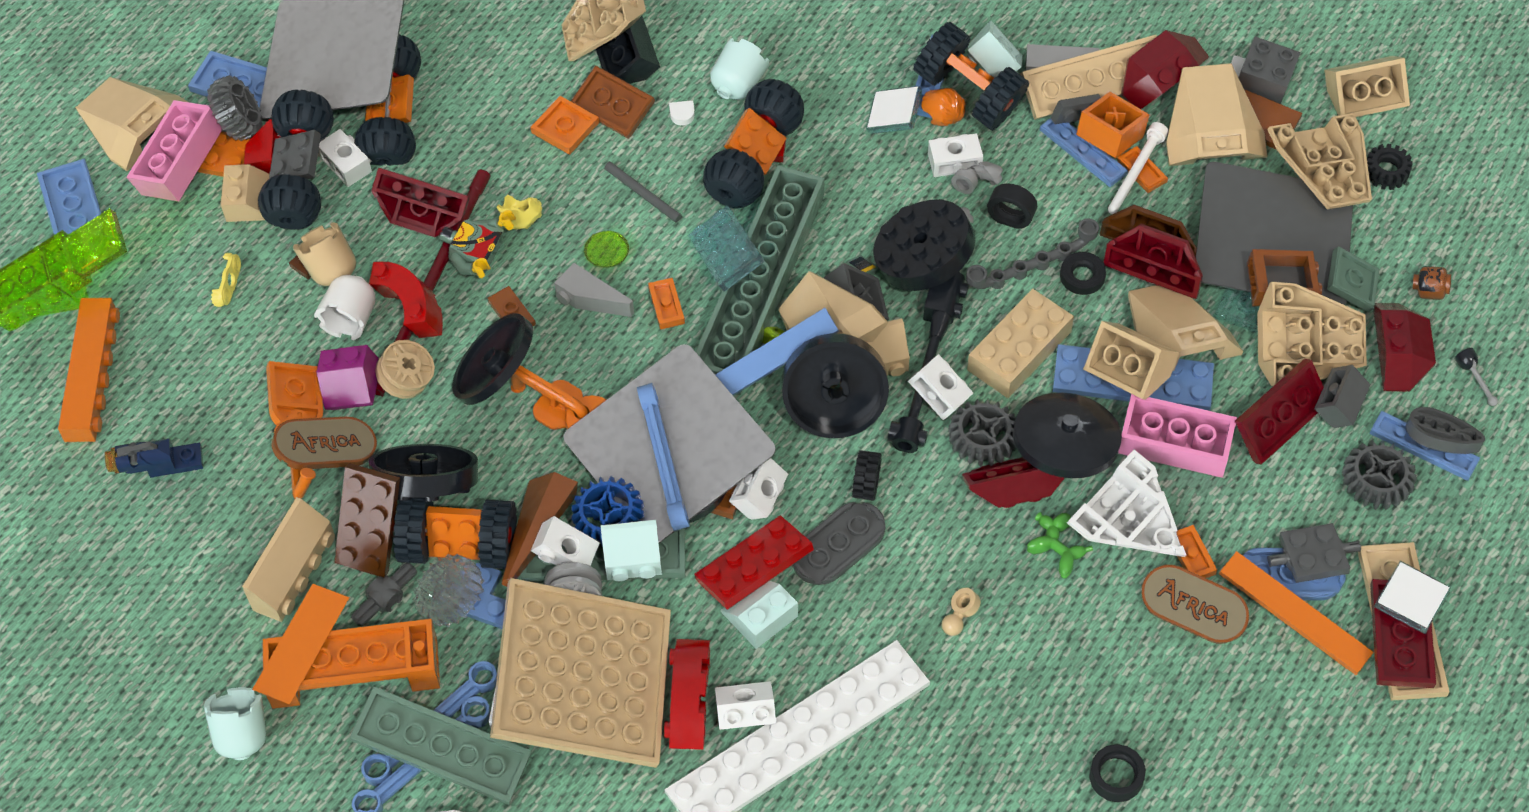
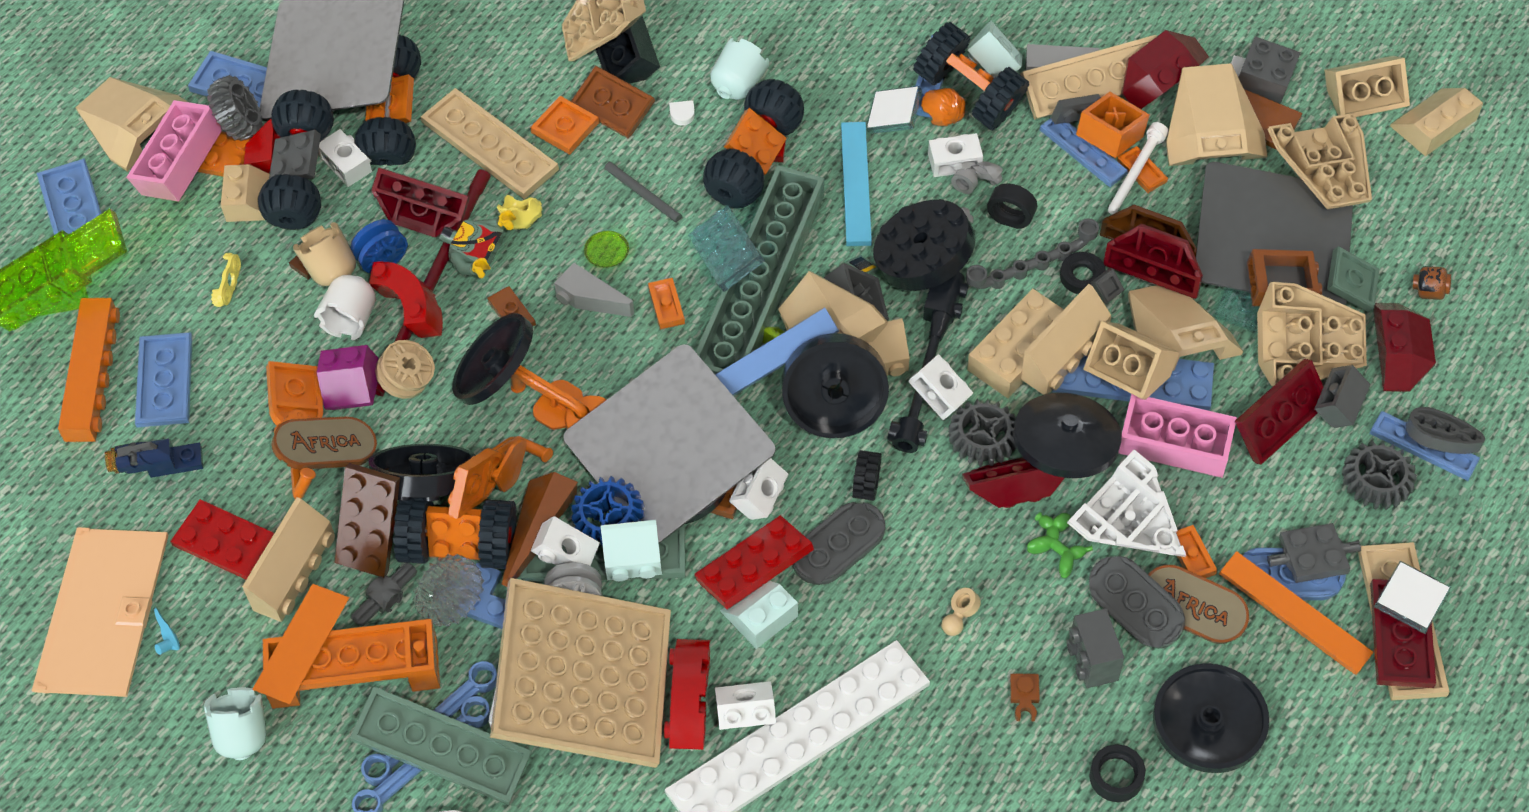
medium blue piece [637,383,690,531] -> none
black tyre [1367,144,1413,190] -> none
hinge [1454,348,1498,406] -> none
none -> light nougat door [32,527,168,697]
none -> medium blue tile [135,332,192,427]
none -> medium azure bar [154,608,180,655]
none -> red plate [170,499,274,580]
none -> blue wheel [350,219,408,273]
none -> tan plate [420,88,559,200]
none -> orange plate [448,436,553,519]
none -> medium azure tile [841,122,872,246]
none -> dark orange plate [1010,674,1040,721]
none -> tan slope [1021,284,1111,395]
none -> dark grey brick [1067,608,1124,689]
none -> dark grey tile [1089,556,1185,649]
none -> dark grey tile [1090,269,1124,304]
none -> black dish [1153,663,1269,773]
none -> tan slope [1390,88,1483,156]

